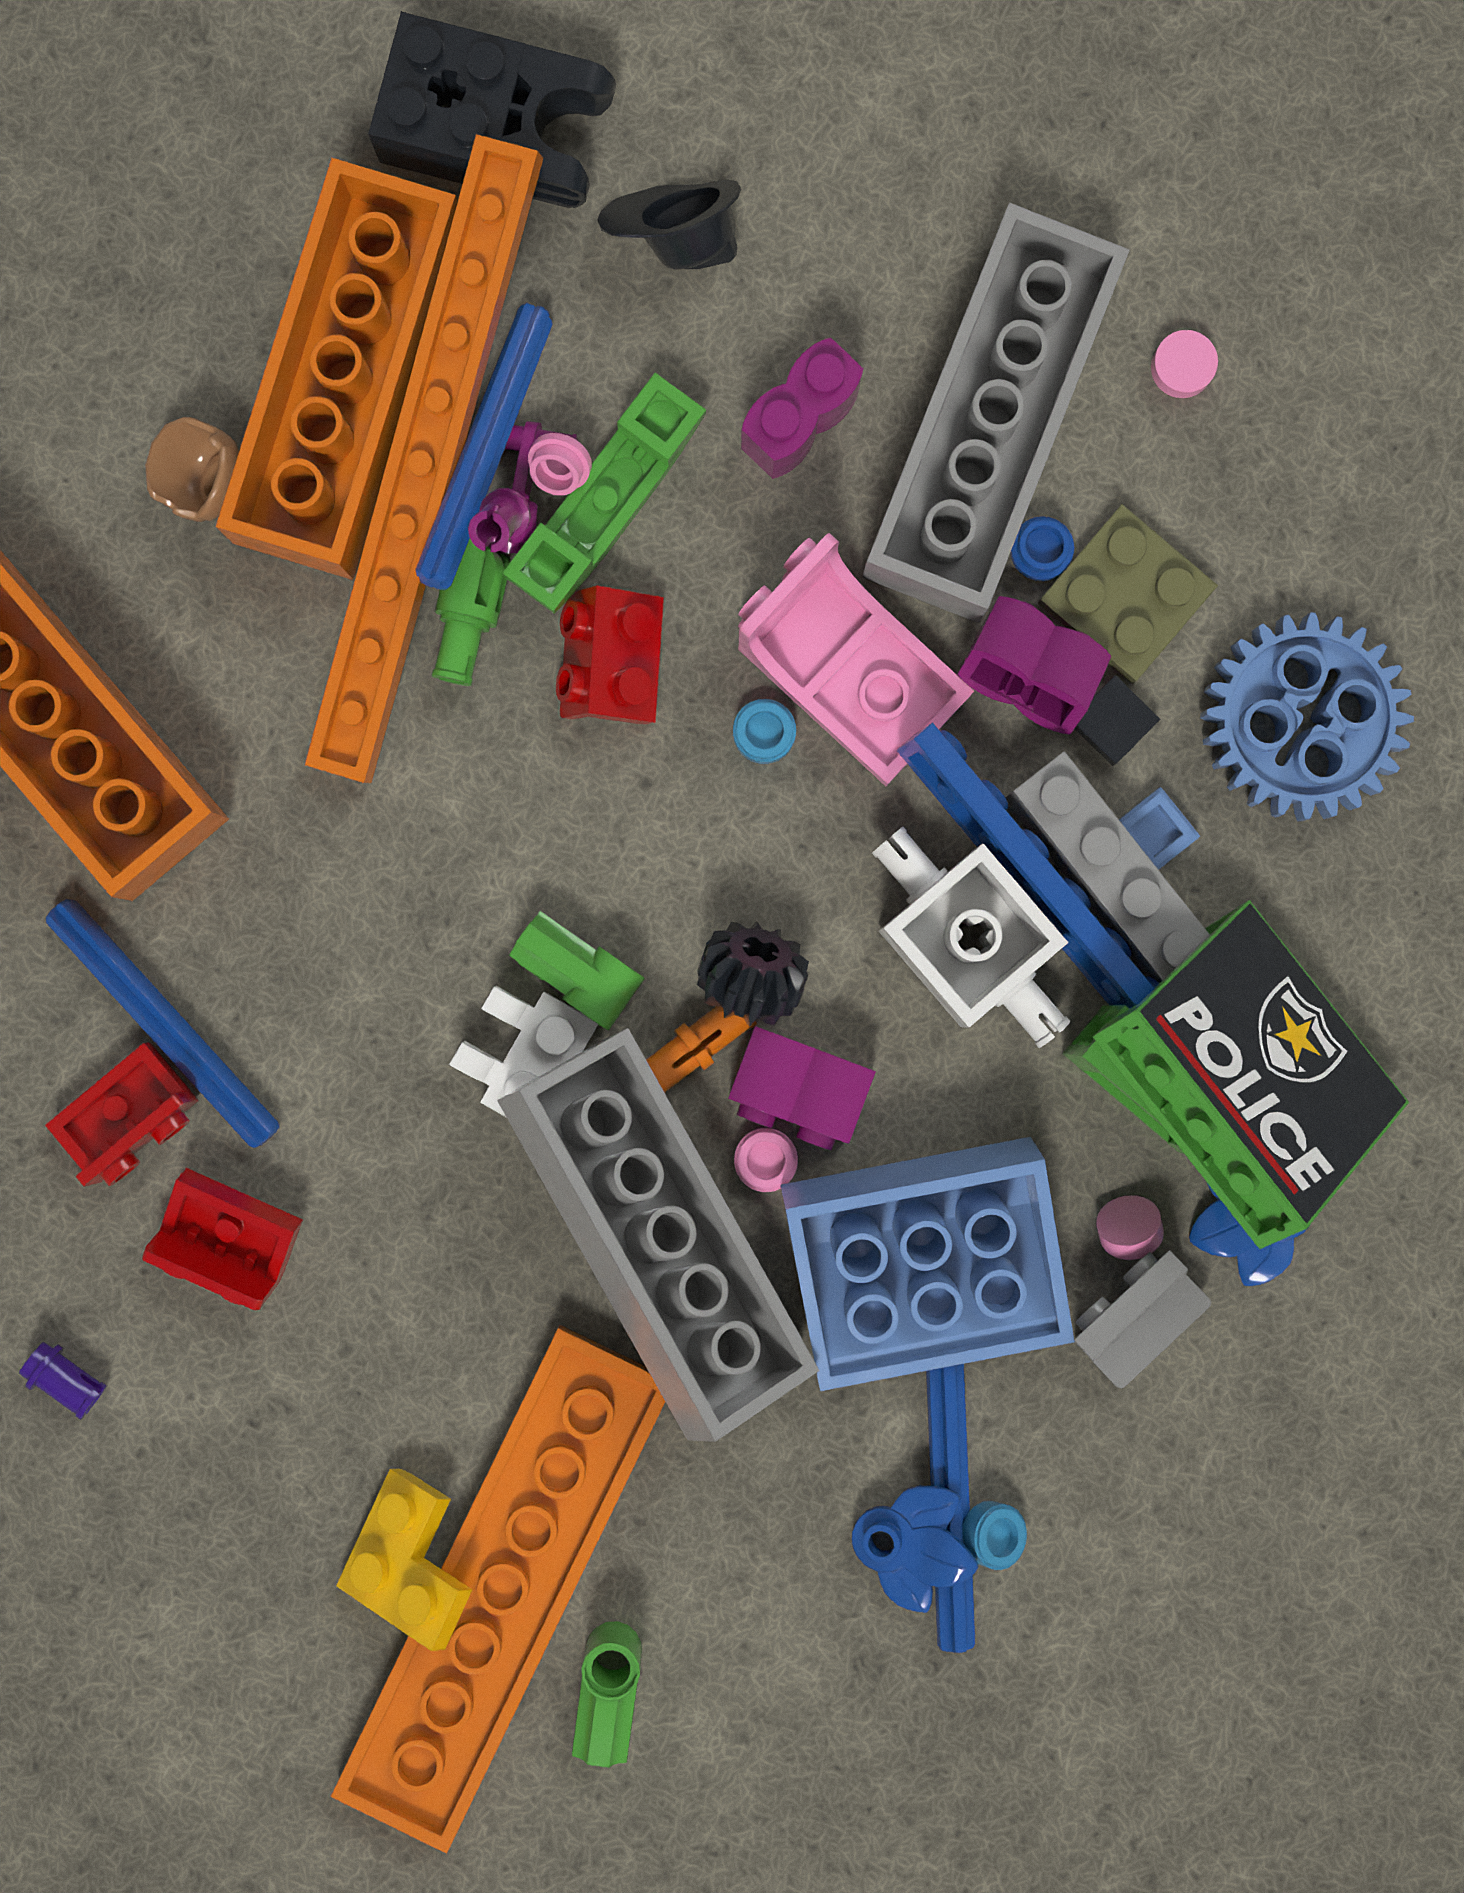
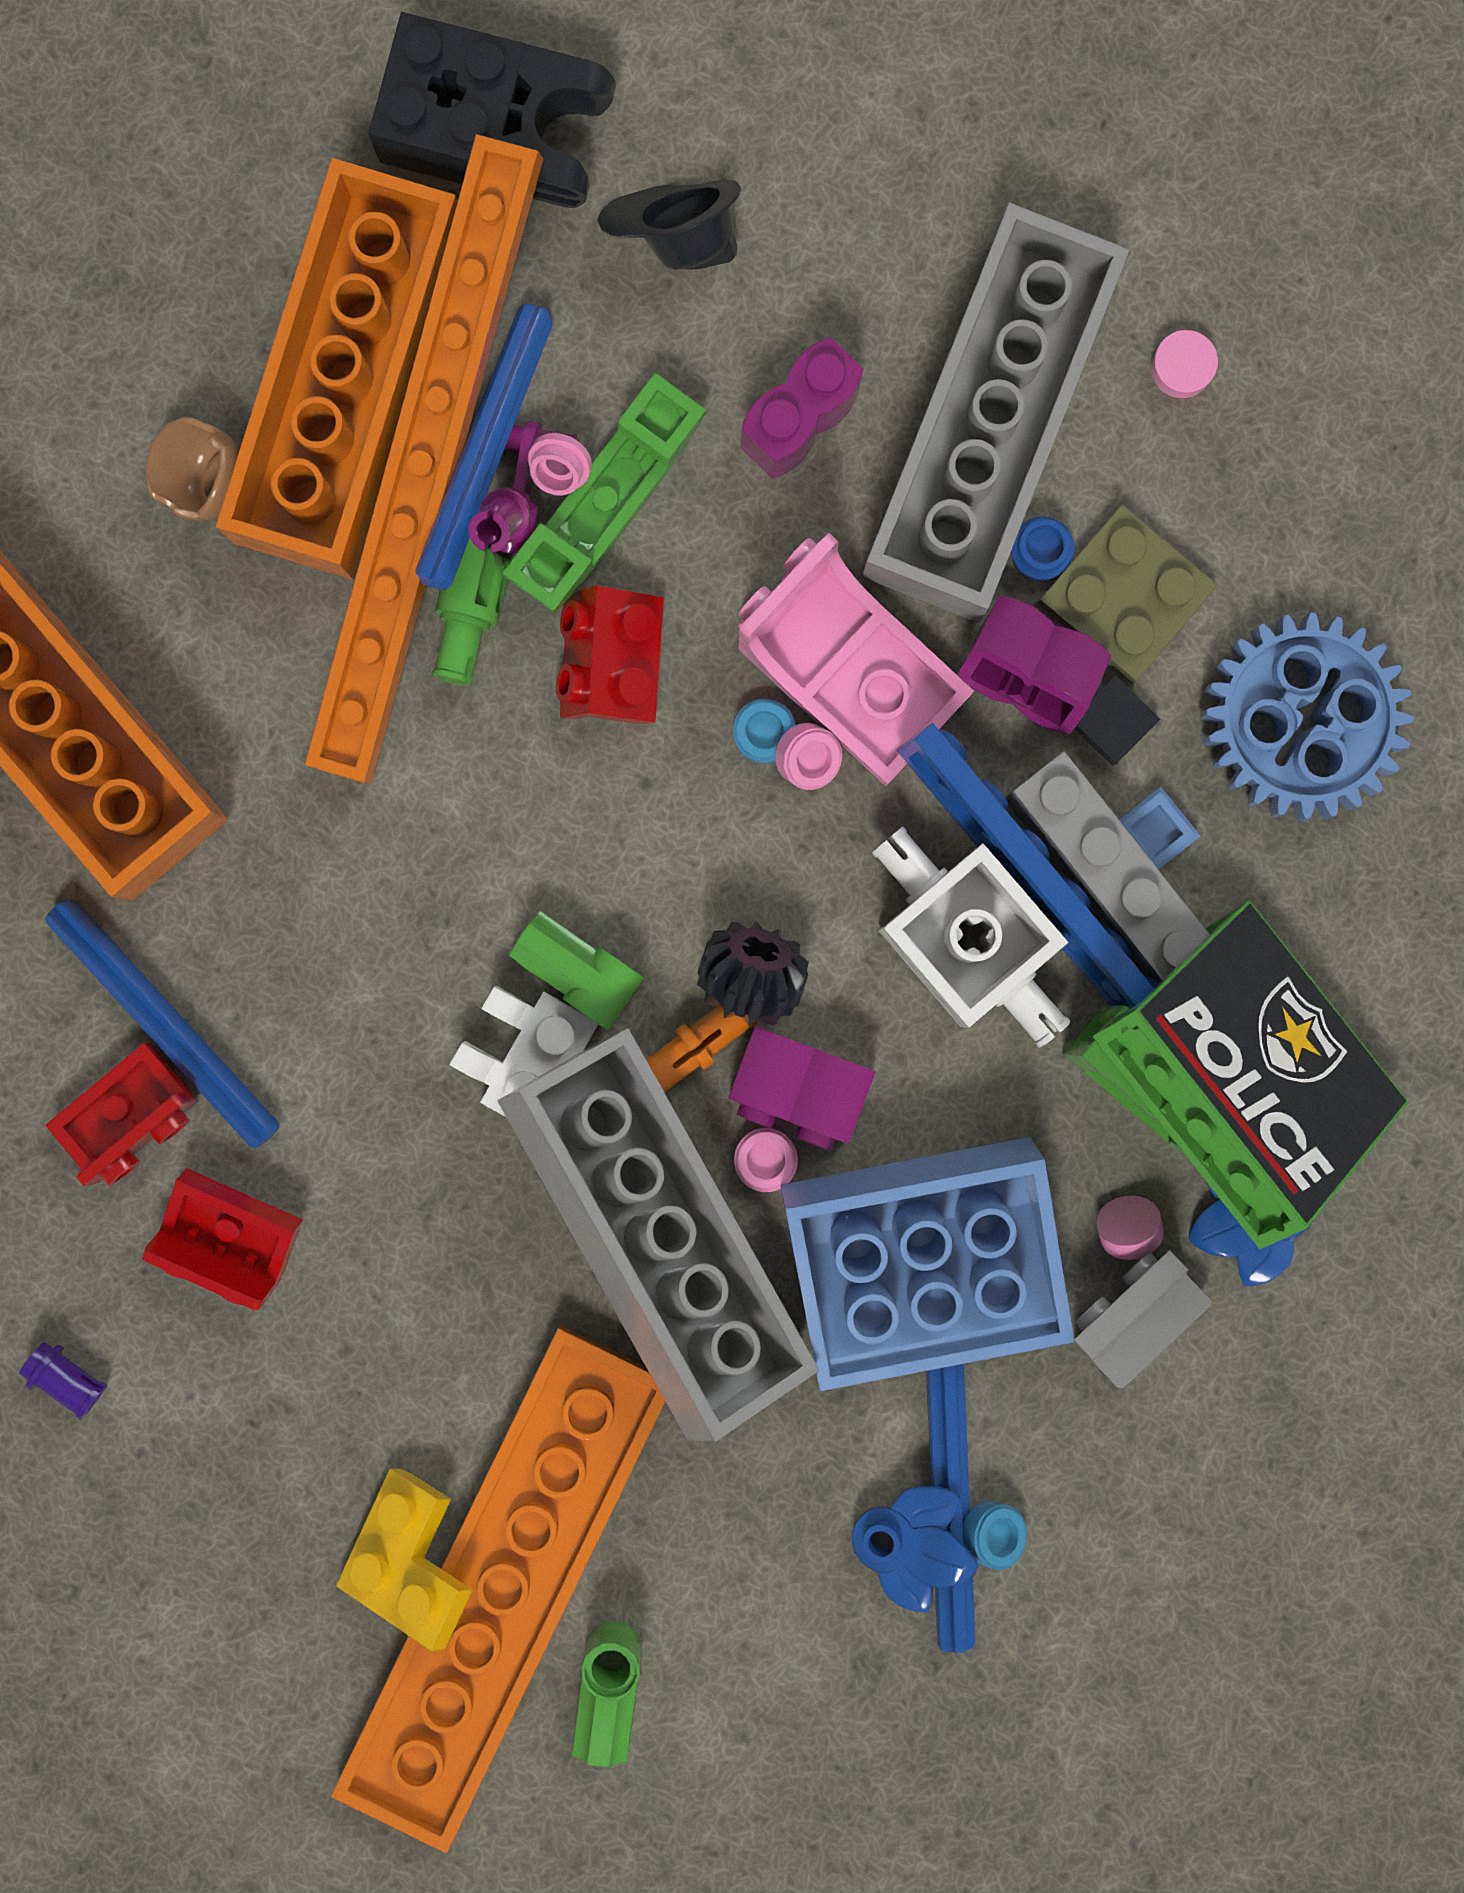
none -> bright pink tile [775,723,842,790]

